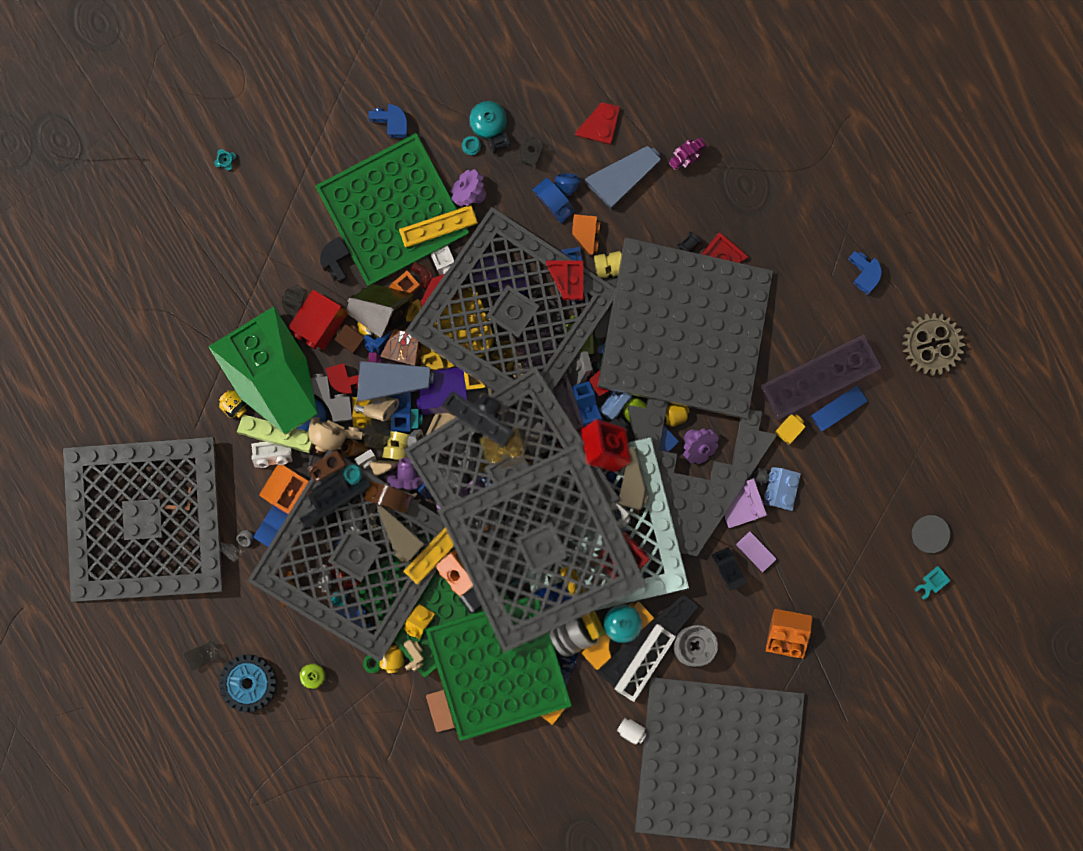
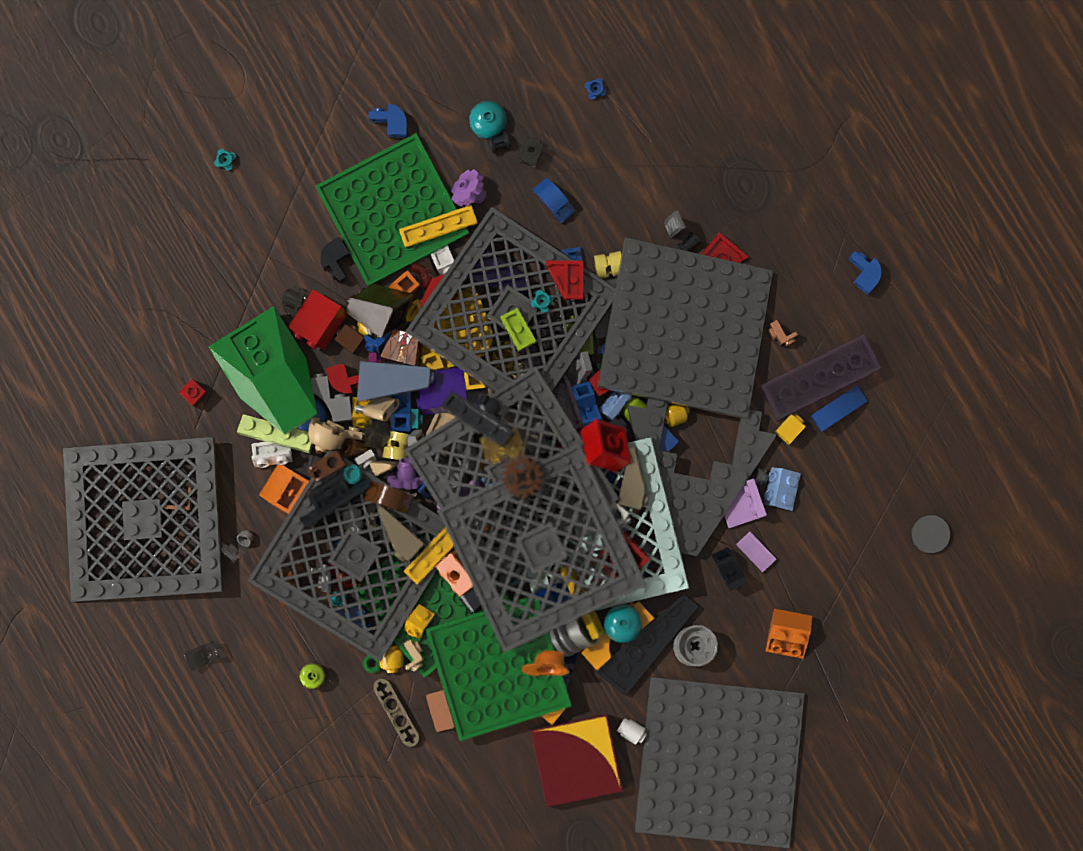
yellow head [219,390,247,418] -> none
wheel [219,655,277,712] -> none
blue brick [253,505,288,547] -> none
teal plate [462,136,481,155] -> none
blue cone [554,173,580,196] -> none
orange slope [572,214,600,257] -> none
red wing [575,102,620,145] -> none
sand blue slope [585,146,661,209] -> none
white fence [615,624,676,702] -> none
magenta gear [669,137,707,170] -> none
medium lavender plant [683,428,719,464] -> none
dark tan gear [902,313,965,376] -> none
teal plate [915,566,950,599] -> none
none -> red brick [179,379,208,407]
none -> dark tan beam [373,678,419,747]
none -> lime plate [500,308,536,351]
none -> reddish brown gear [501,456,544,498]
none -> orange piece [522,650,568,675]
none -> teal plate [531,290,553,313]
none -> dark red tile [531,714,623,807]
none -> blue plate [585,78,606,100]
none -> dark grey slope [664,210,686,238]
none -> nougat bracket [768,320,798,346]

